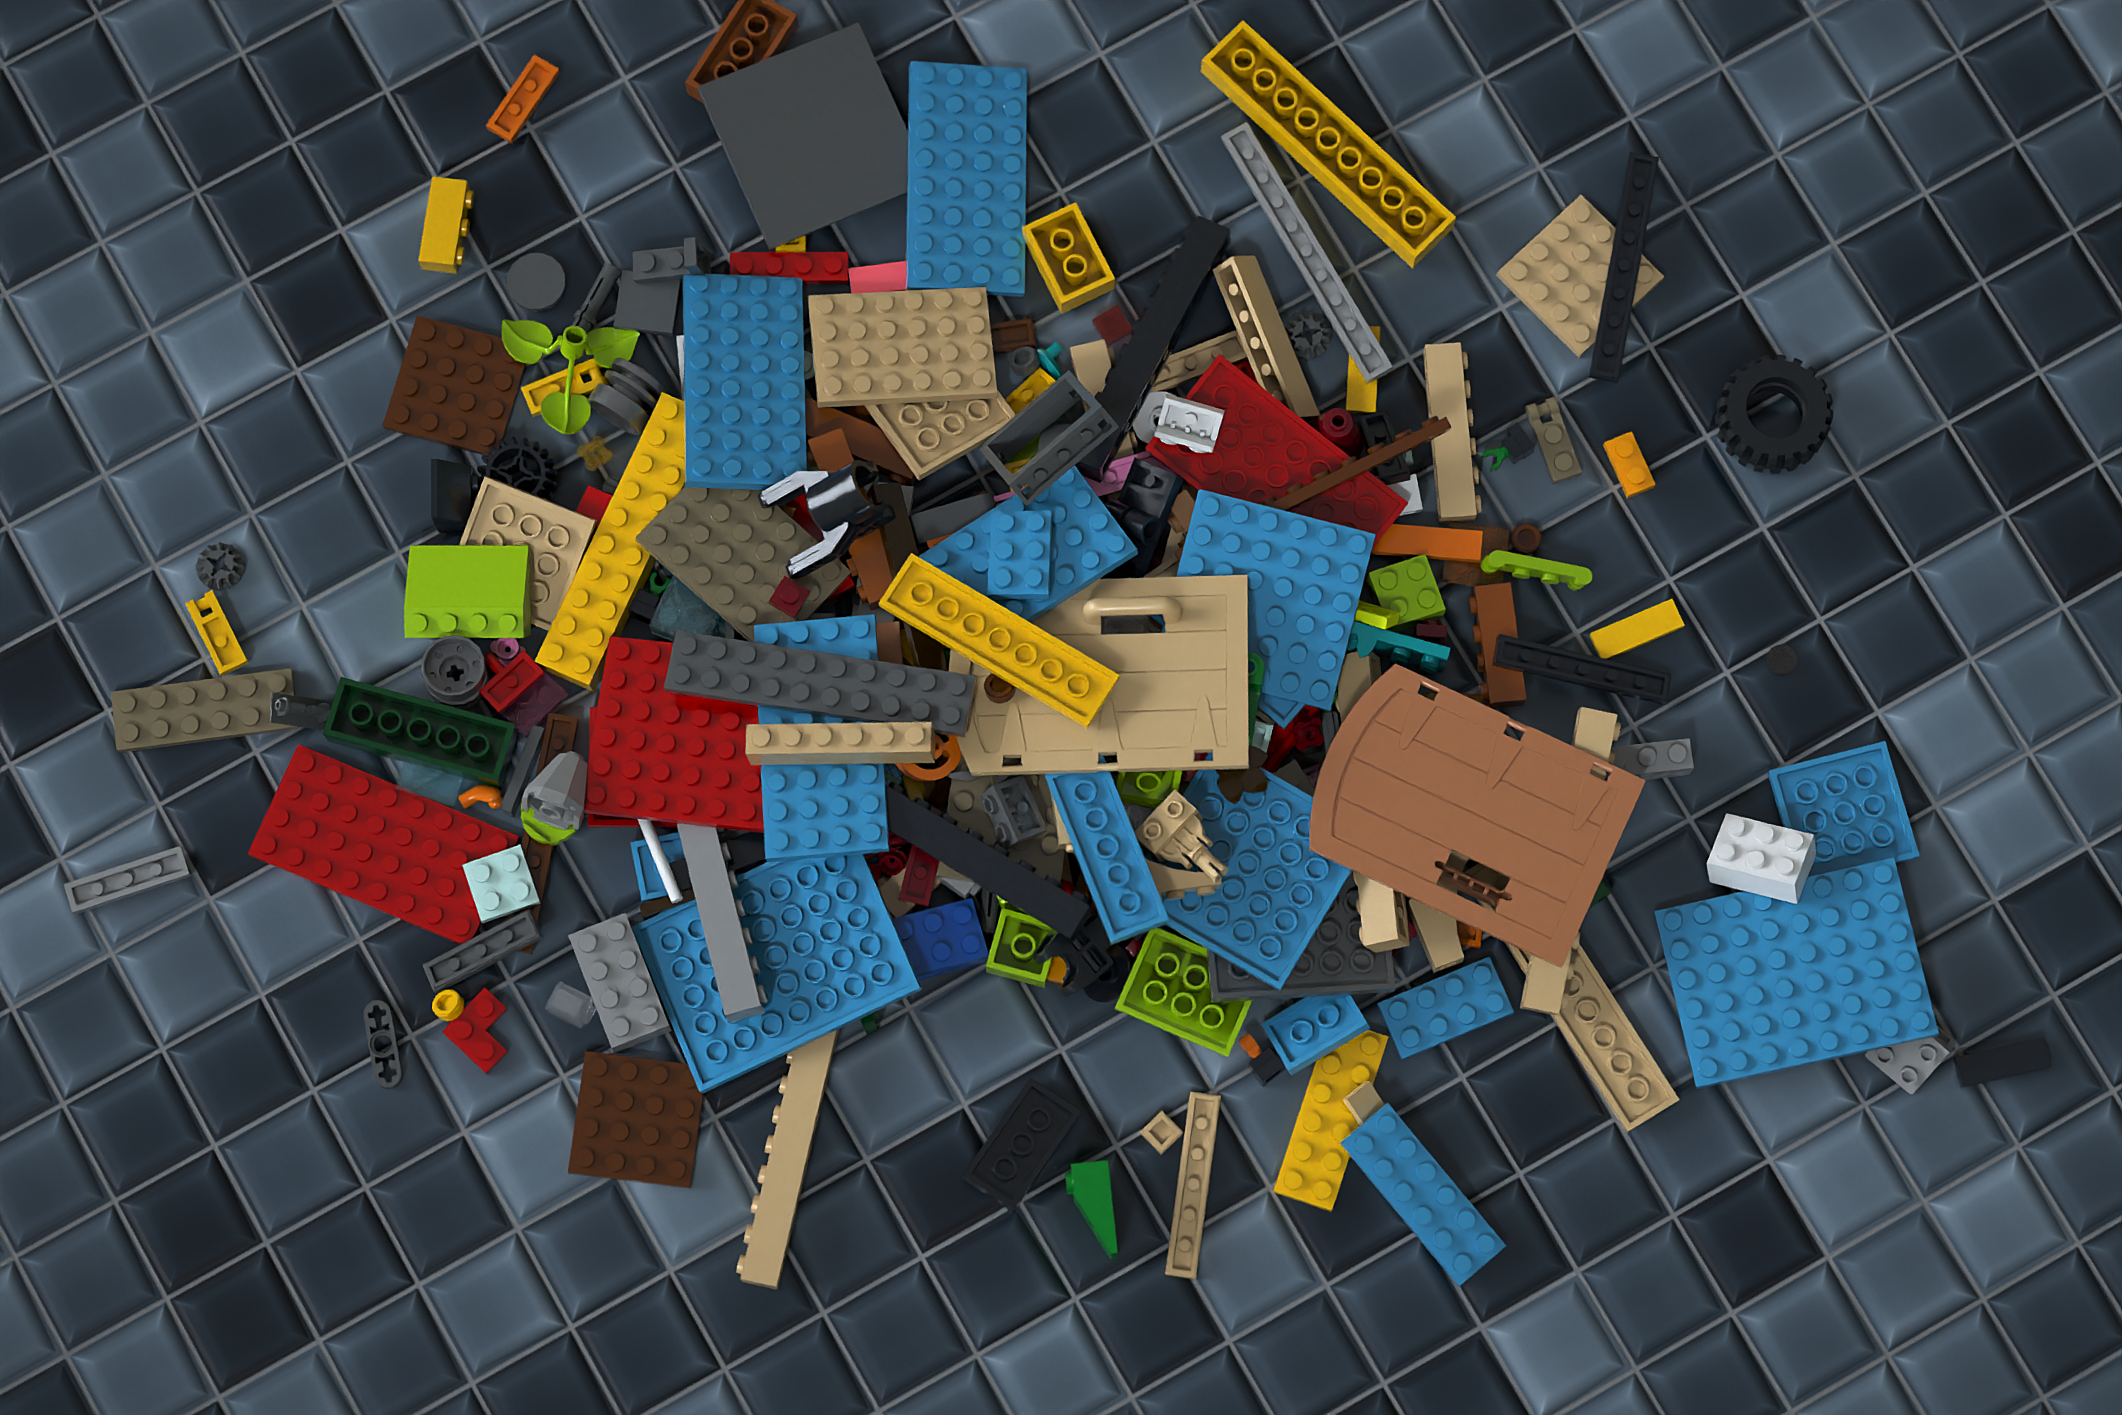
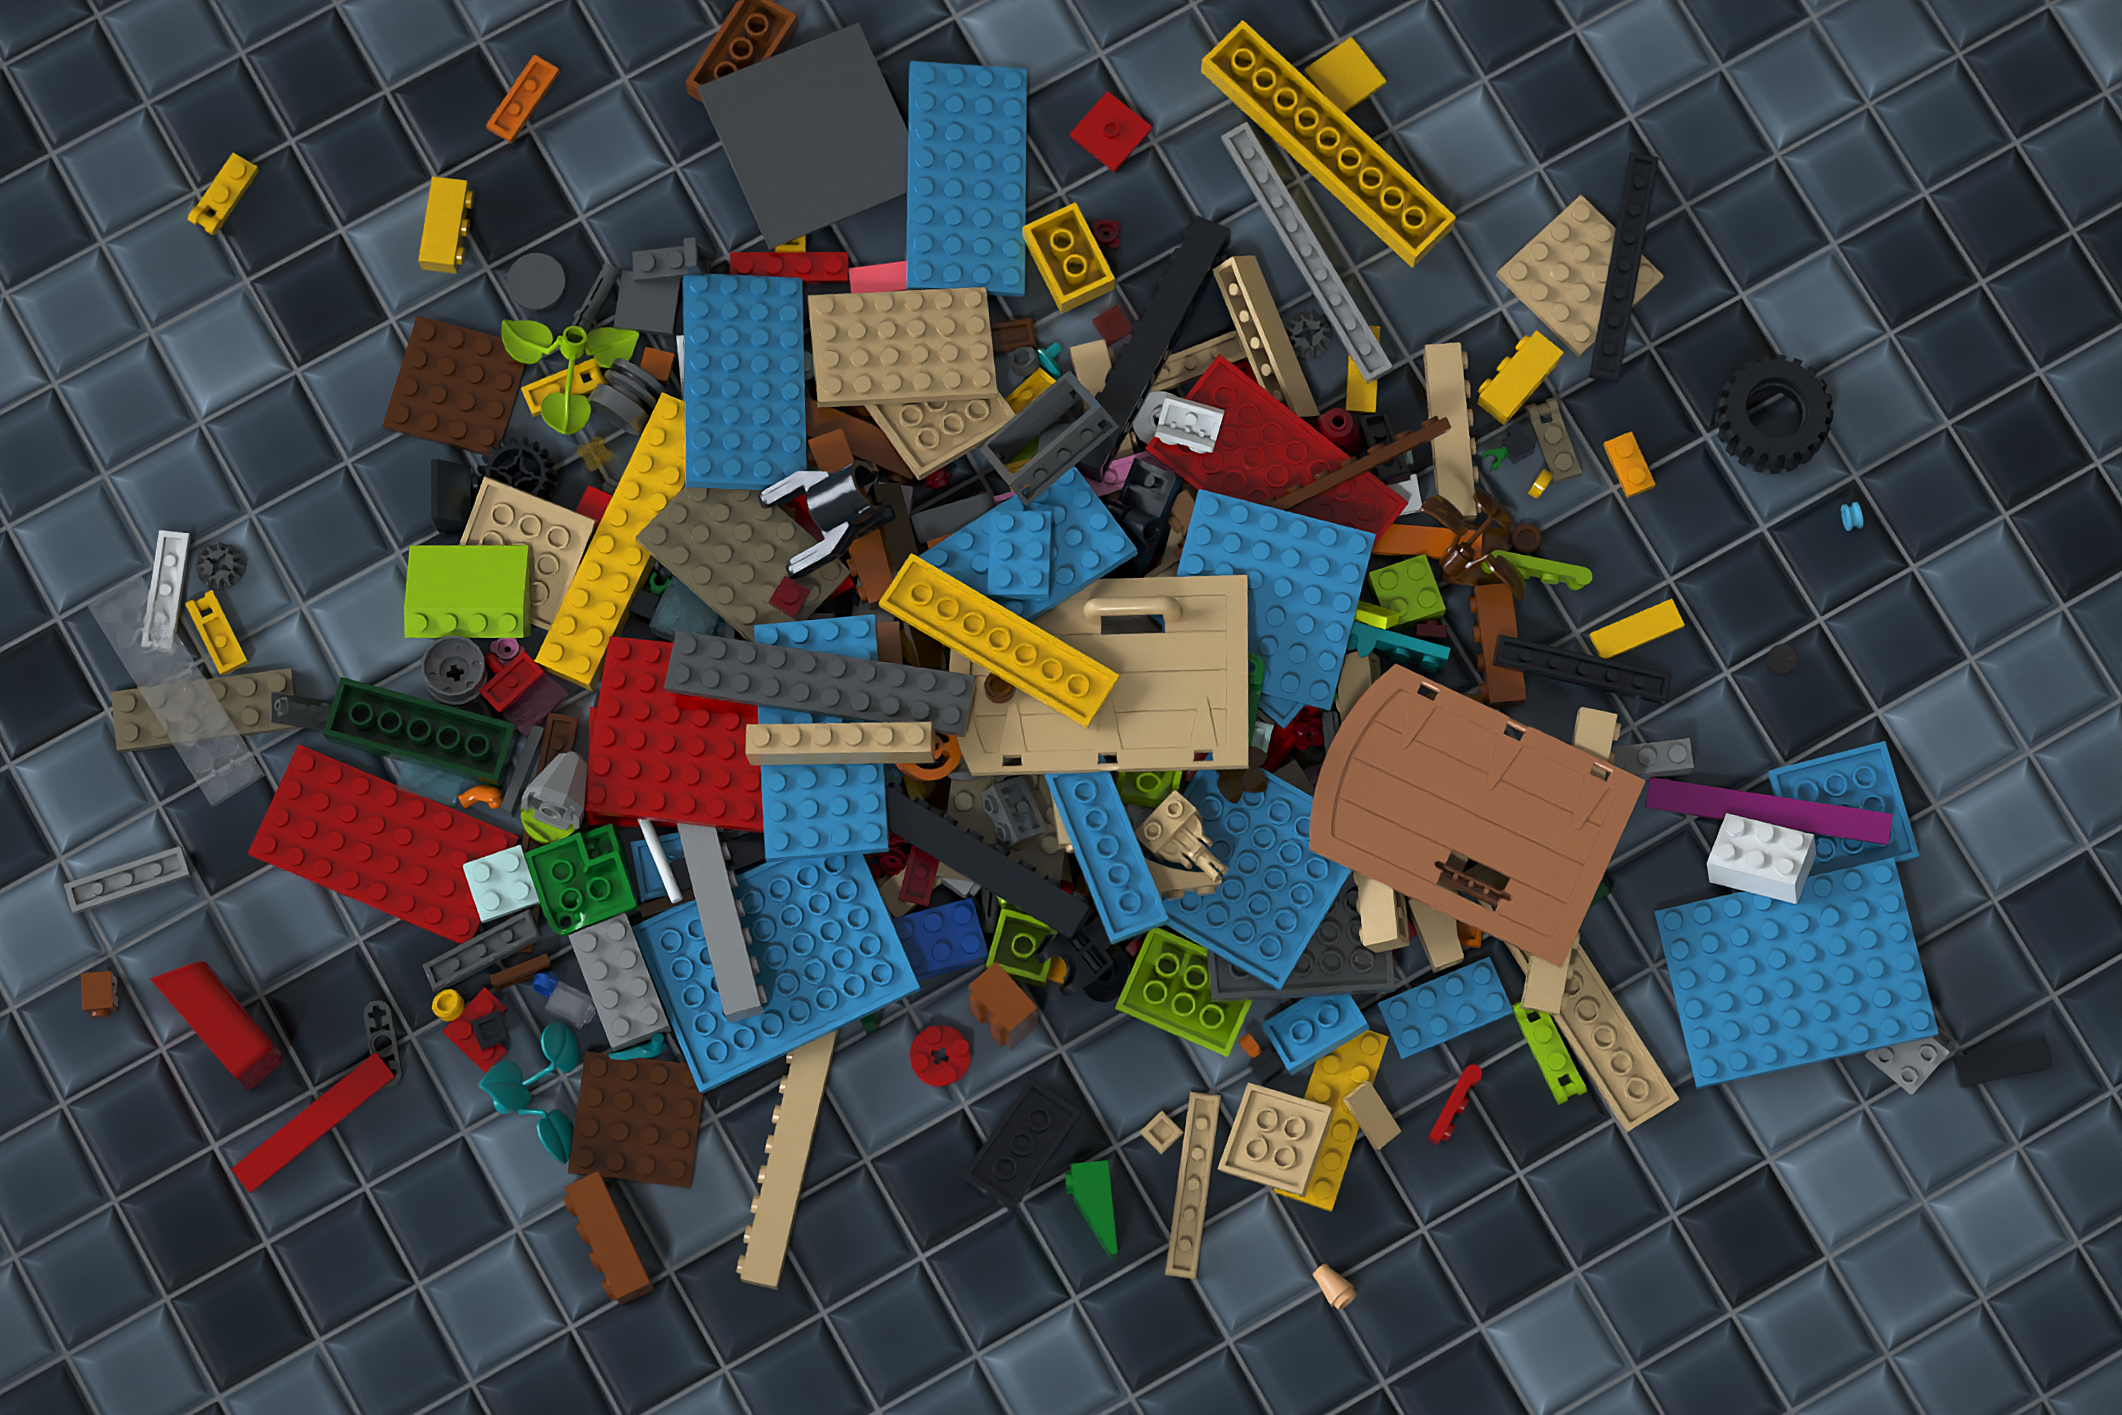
dark azure plate [1340,1103,1506,1286] -> none
none -> dark orange brick [81,971,119,1018]
none -> clear plate [88,574,265,807]
none -> white plate [142,530,191,652]
none -> red piece [150,961,283,1092]
none -> yellow plate [188,153,259,236]
none -> red tile [231,1052,396,1193]
none -> black tile [470,1010,511,1051]
none -> teal plant [478,1022,579,1164]
none -> reddish brown tile [489,953,553,991]
none -> green slope [524,823,639,937]
none -> blue plate [531,970,561,998]
none -> dark orange brick [562,1171,655,1305]
none -> teal bar [608,1033,667,1060]
none -> orange tile [640,347,675,385]
none -> red plate [910,1025,971,1088]
none -> dark red plate [925,466,952,491]
none -> dark orange brick [968,962,1038,1050]
none -> red plate [1070,91,1153,173]
none -> dark red plate [1092,219,1121,249]
none -> tan plate [1218,1083,1335,1197]
none -> yellow tile [1304,37,1387,114]
none -> light nougat cone [1313,1263,1357,1310]
none -> reddish brown plant [1419,489,1525,603]
none -> red plate [1427,1064,1482,1146]
none -> yellow brick [1477,330,1564,426]
none -> lime plate [1511,1002,1587,1105]
none -> yellow tile [1527,468,1553,499]
none -> magenta tile [1645,777,1893,845]
none -> medium azure bush [1841,502,1863,531]

